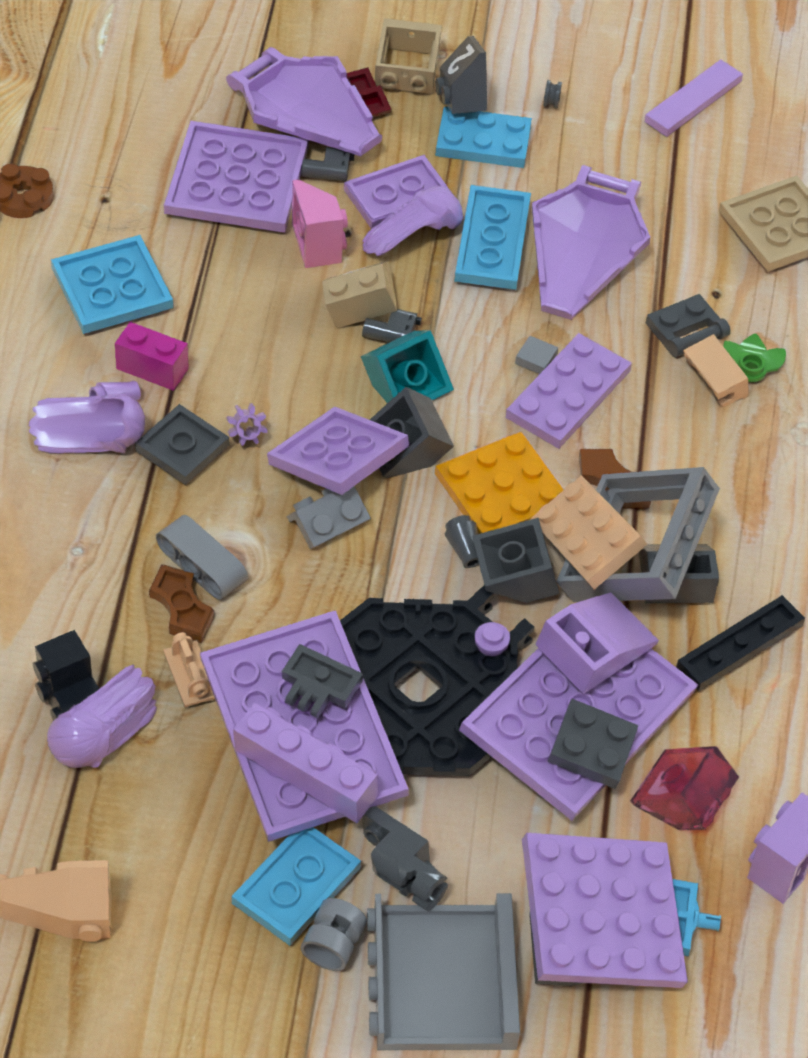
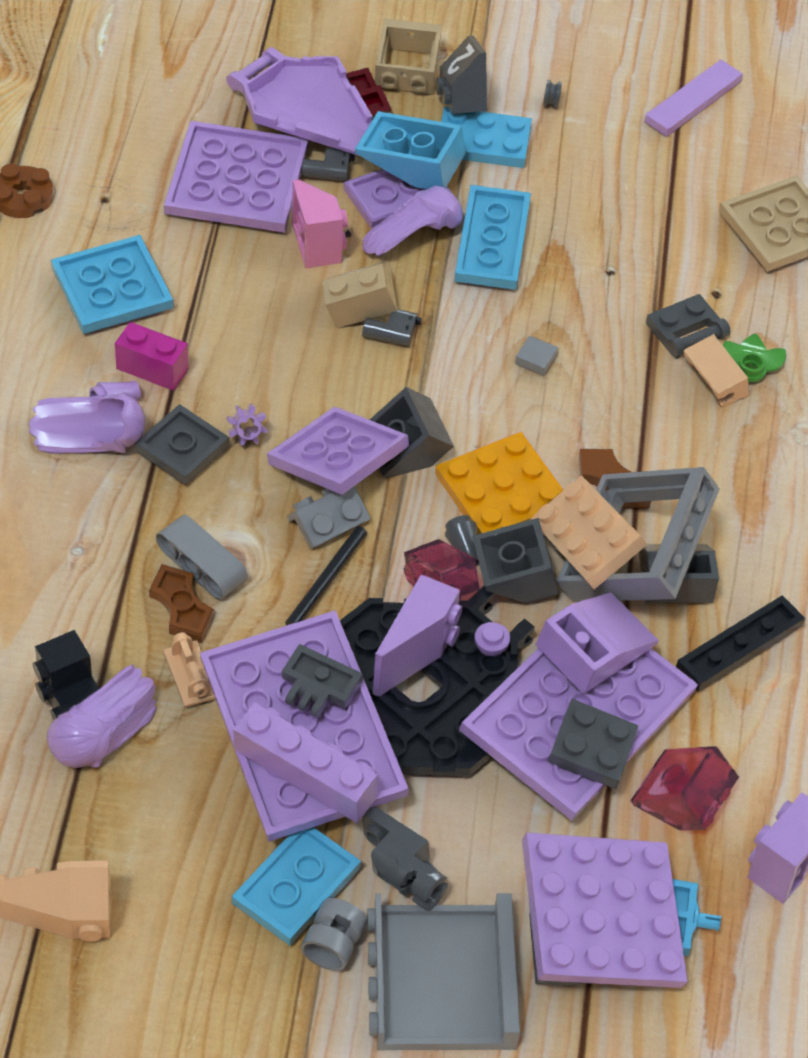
teal slope [361,330,454,403] -> none
lavender plate [505,333,632,449] -> none
lavender windscreen [532,165,650,320] -> none
none -> black bar [285,526,367,626]
none -> medium azure slope [355,111,465,189]
none -> lavender slope [373,575,462,696]
none -> clear pink brick [404,539,479,600]

